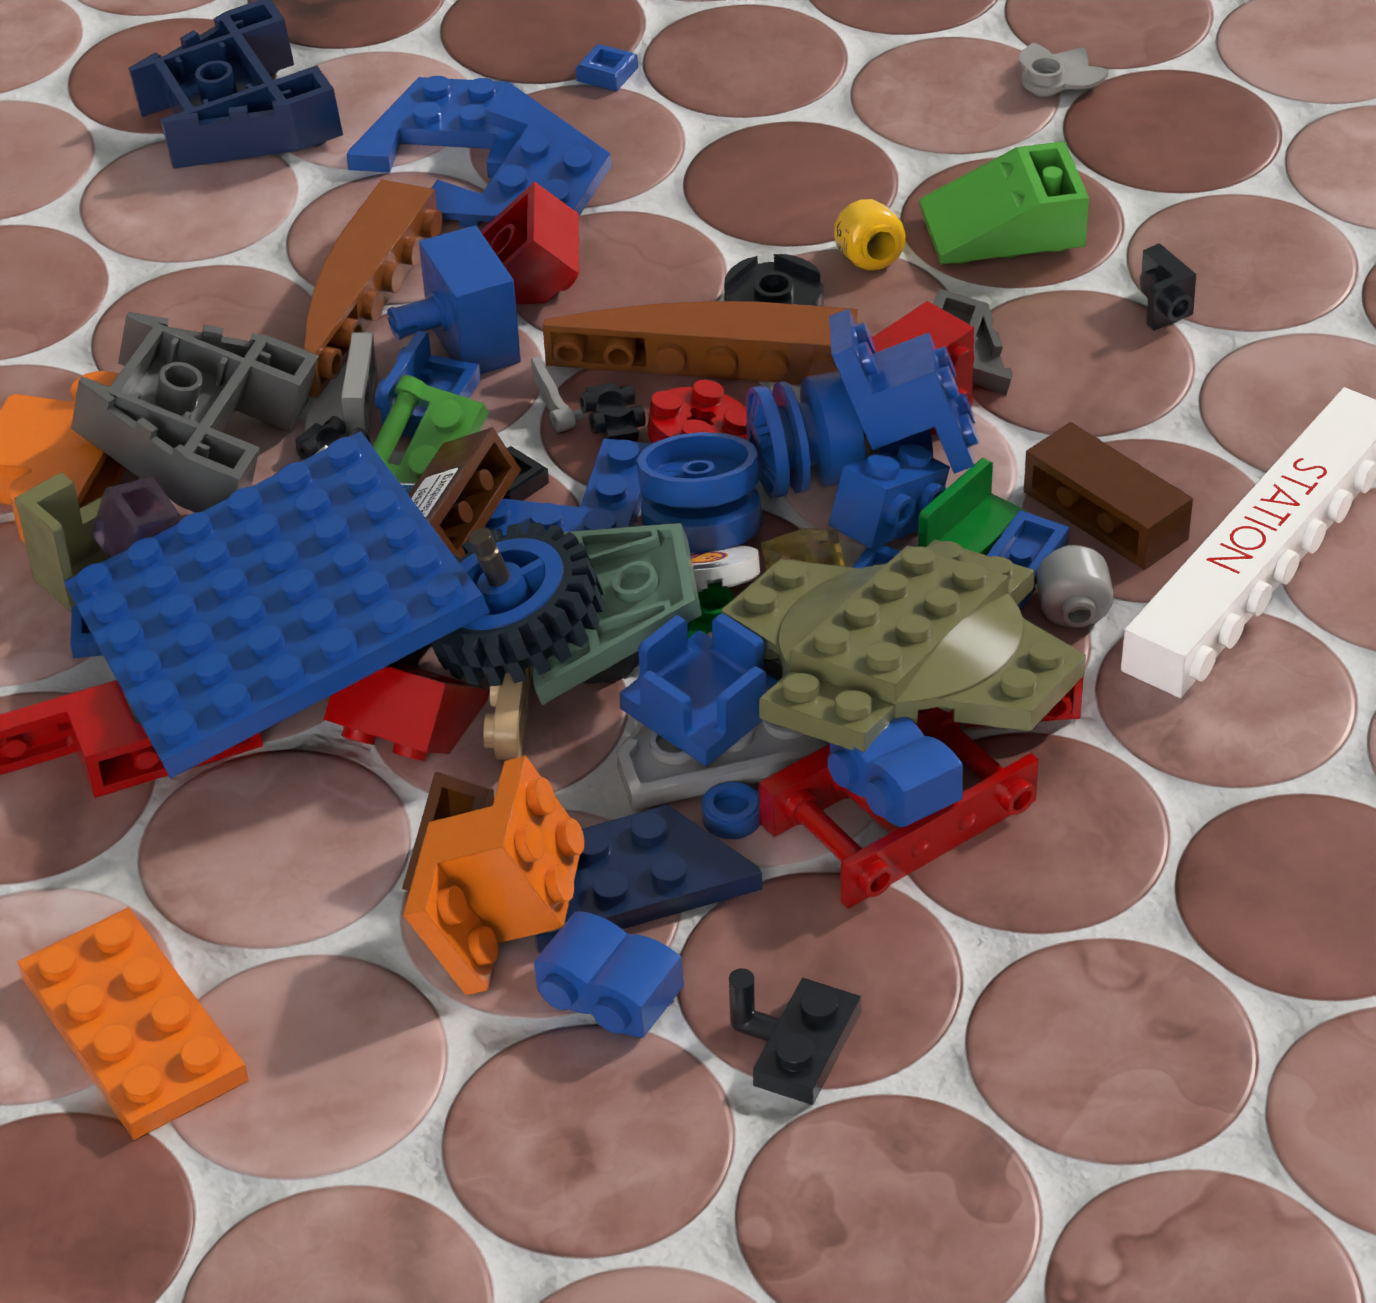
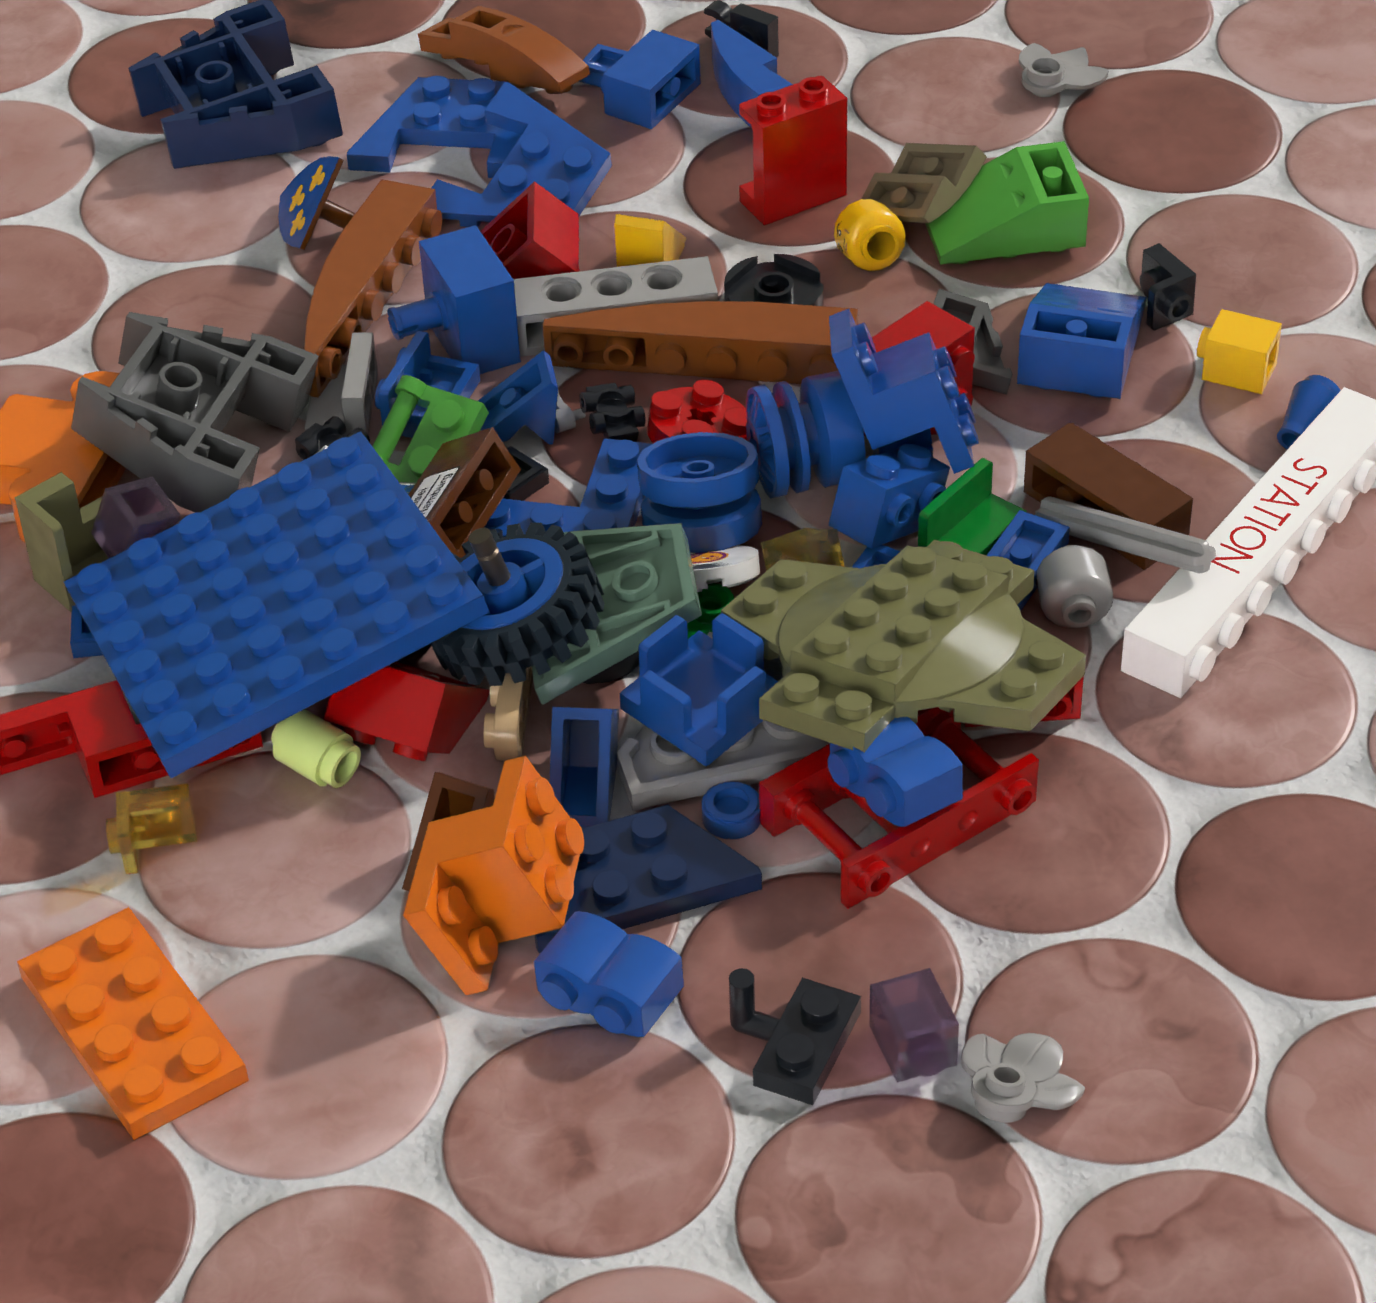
none -> clear yellow bracket [106,783,197,875]
none -> yellowish green brick [271,709,361,788]
none -> shield [278,156,355,250]
none -> dark orange slope [418,6,590,94]
none -> blue slope [478,350,558,445]
none -> light grey brick [513,256,718,357]
none -> blue slope [549,707,619,828]
none -> blue brick [601,29,701,129]
none -> yellow slope [614,214,686,267]
none -> black plate [704,0,779,57]
none -> blue slope [711,20,793,128]
none -> red panel [739,76,847,226]
none -> dark tan slope [862,143,987,223]
none -> clear purple brick [869,968,959,1083]
none -> light grey plate [961,1033,1085,1123]
none -> blue slope [1017,283,1147,399]
none -> light grey axle [1035,496,1216,574]
none -> yellow brick [1197,309,1282,395]
none -> blue cone [1277,375,1341,449]

